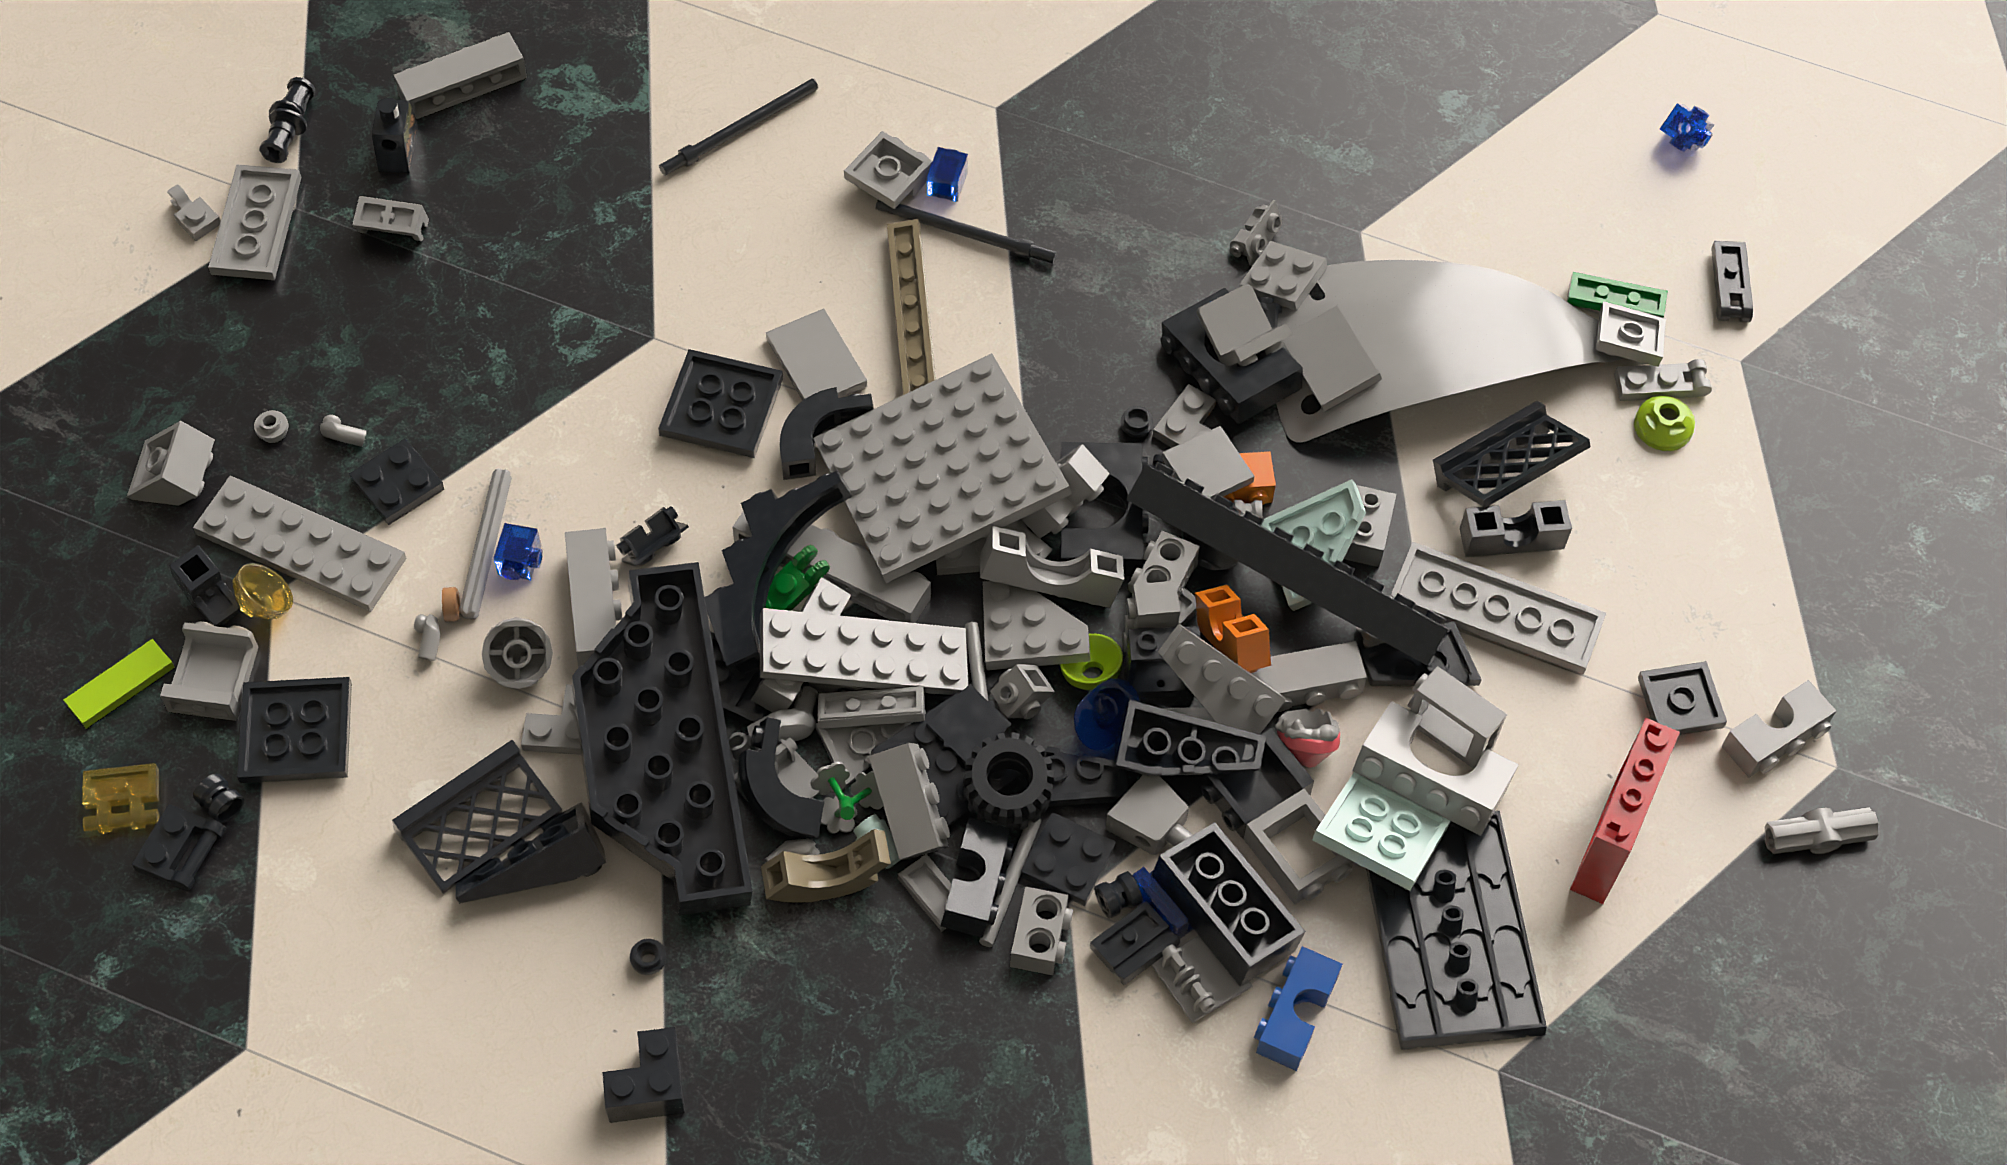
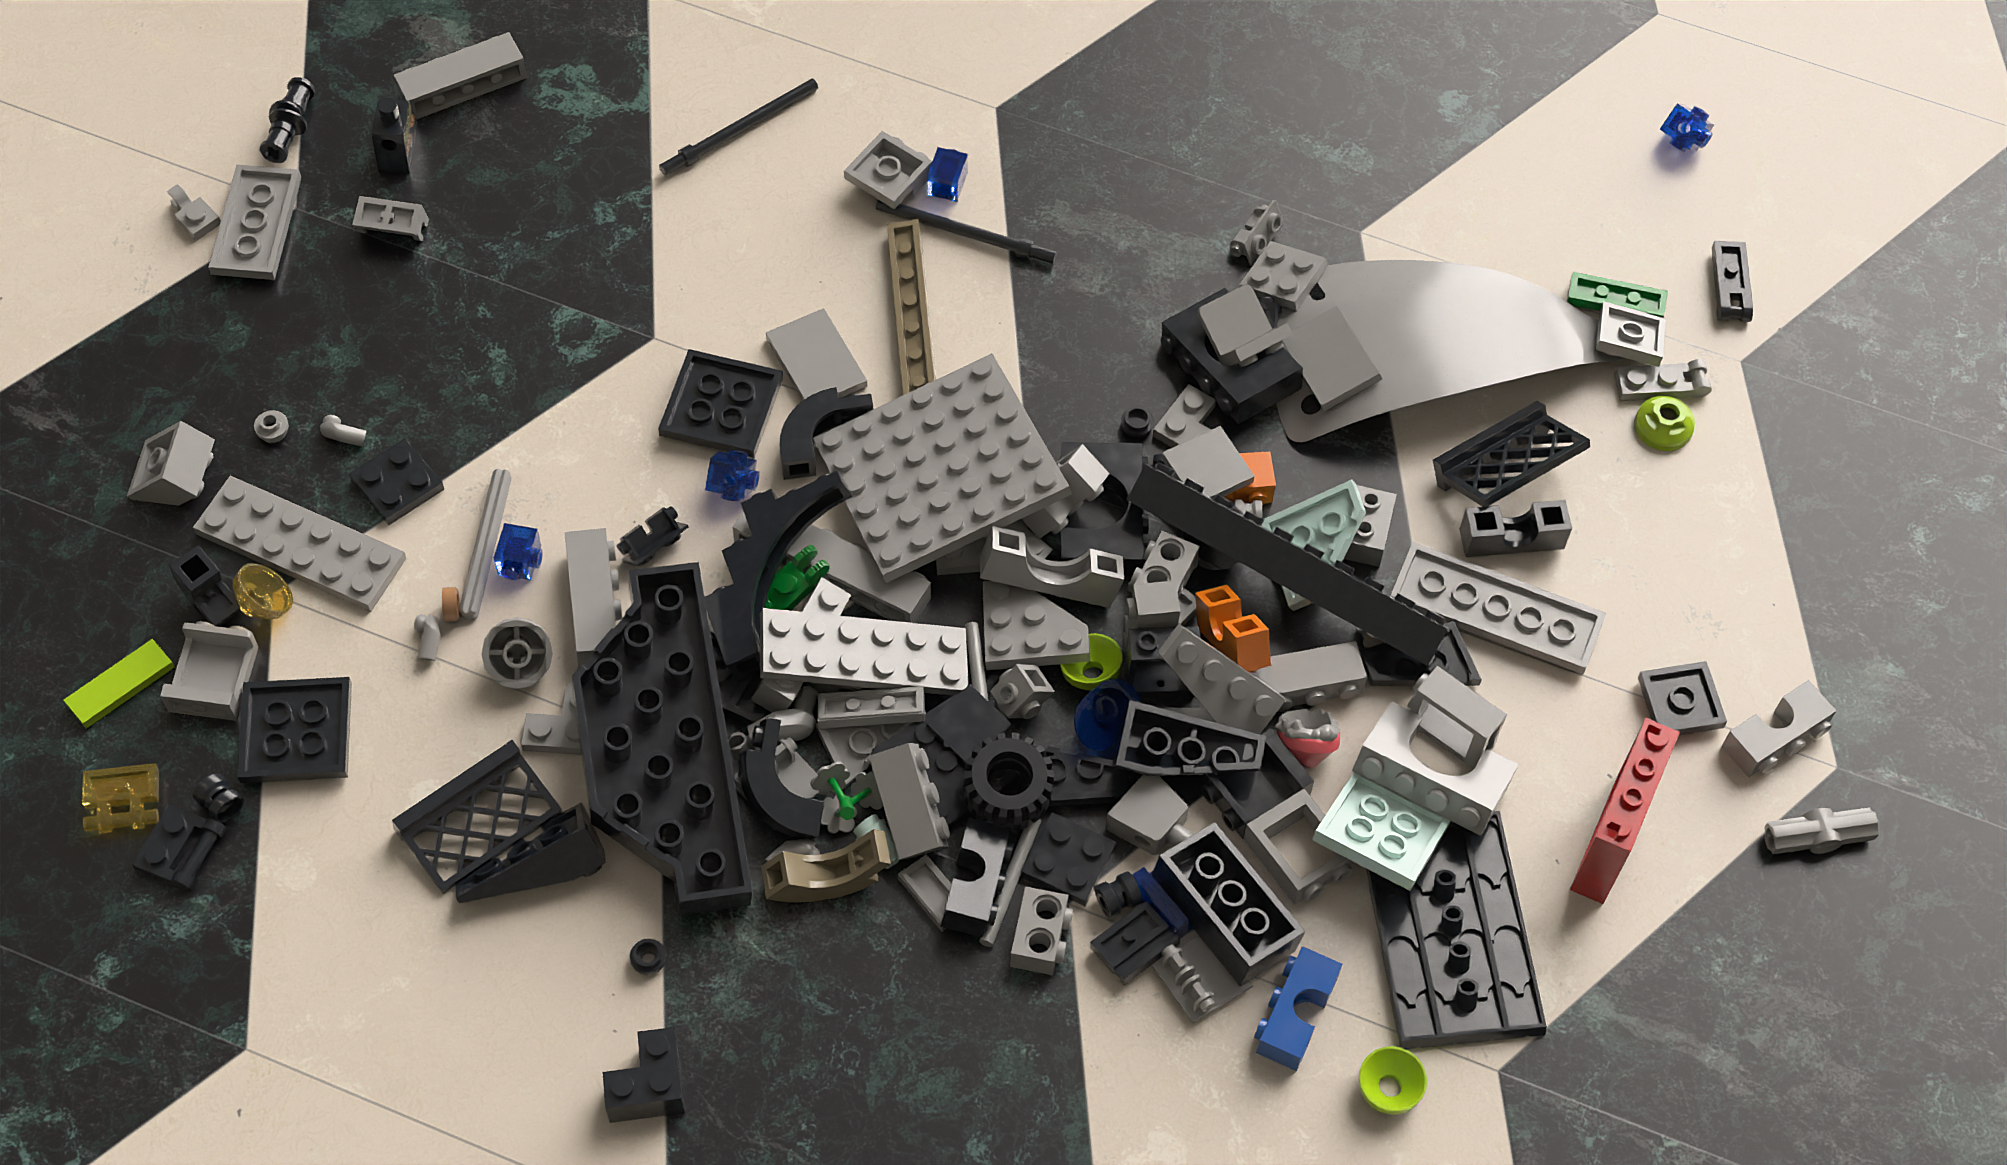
none -> clear blue brick [705,450,760,501]
none -> lime piece [1358,1046,1427,1115]

